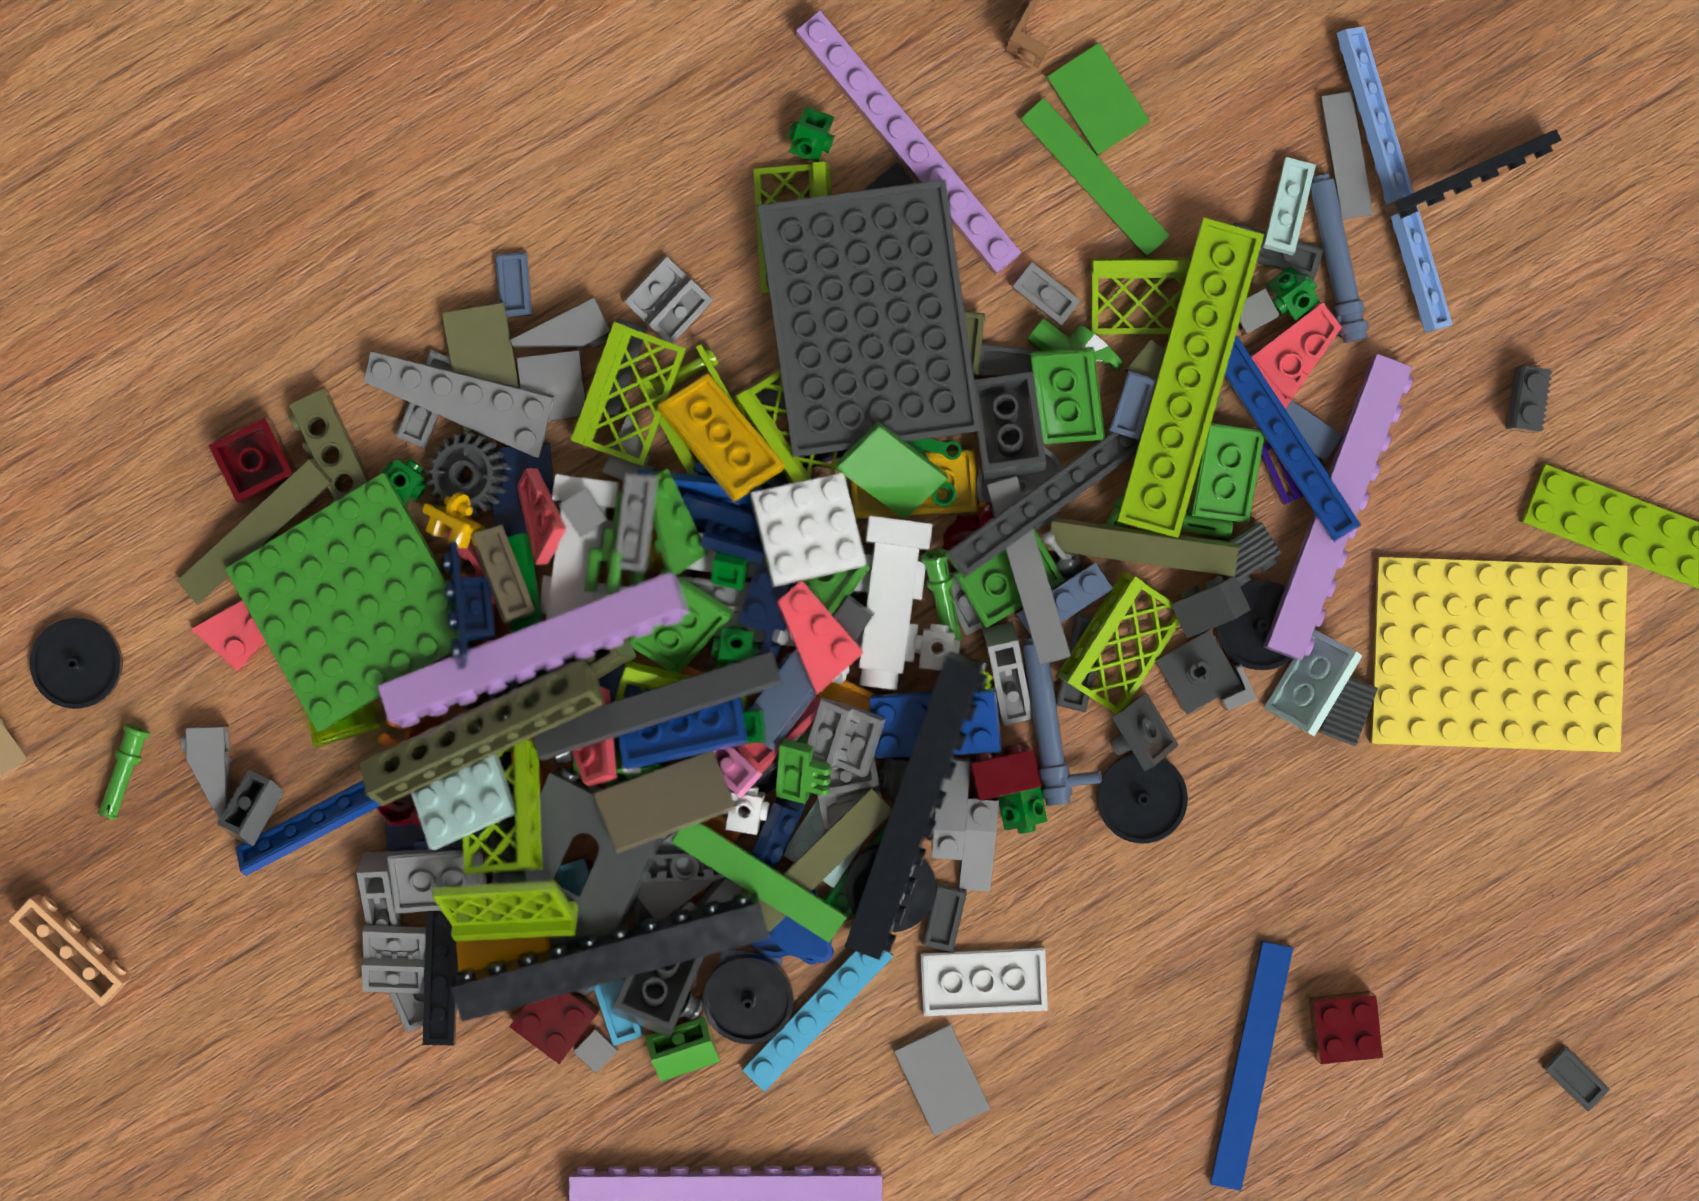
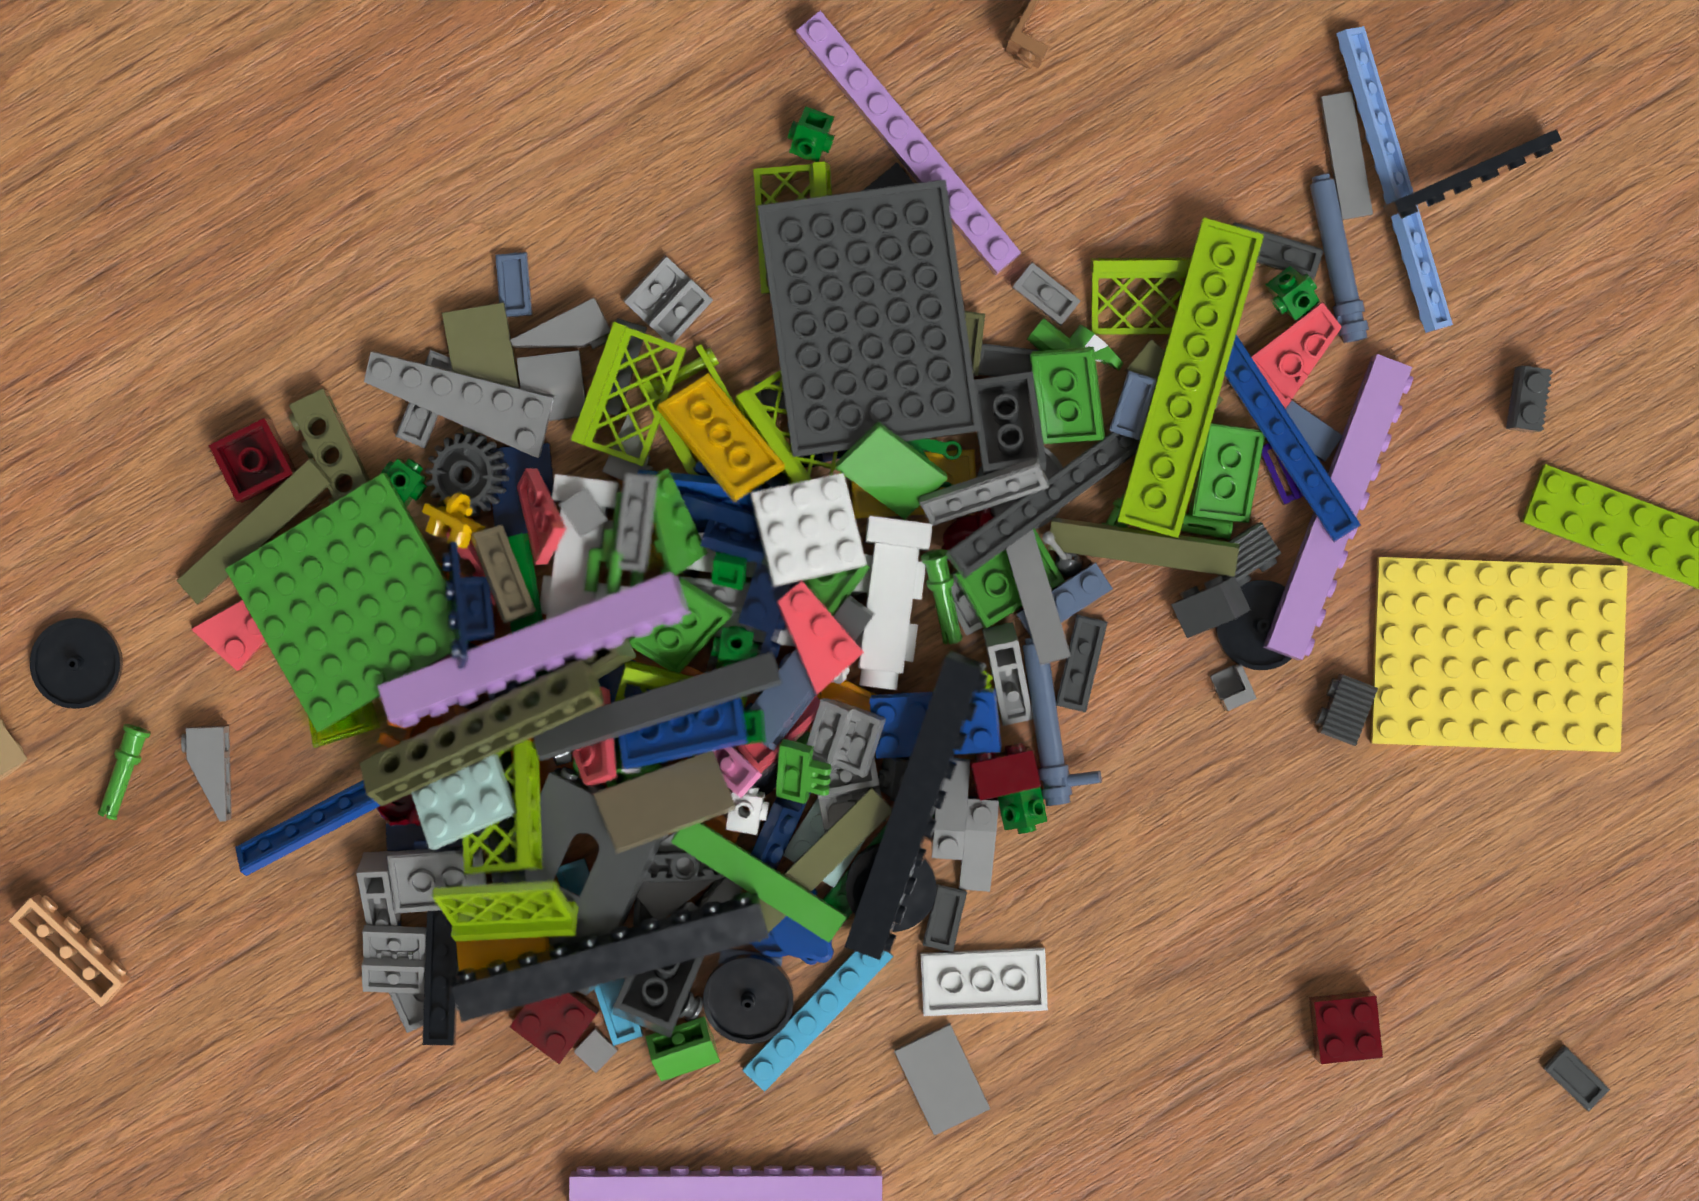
dark grey brick [217,770,284,846] -> none
white brick [914,624,960,670] -> none
bright green tile [1020,98,1170,257] -> none
bright green tile [1046,43,1150,156] -> none
lime fence [1056,571,1180,714] -> none
black piece [1097,754,1188,844] -> none
dark grey tile [1111,692,1179,771] -> none
dark grey tile [1156,630,1241,715] -> none
blue tile [1210,941,1293,1191] -> none
light grey panel [1238,288,1279,336] -> none
light aqua plate [1262,157,1316,256] -> none
light aqua plate [1264,629,1362,736] -> none
none -> light grey tile [920,458,1049,526]

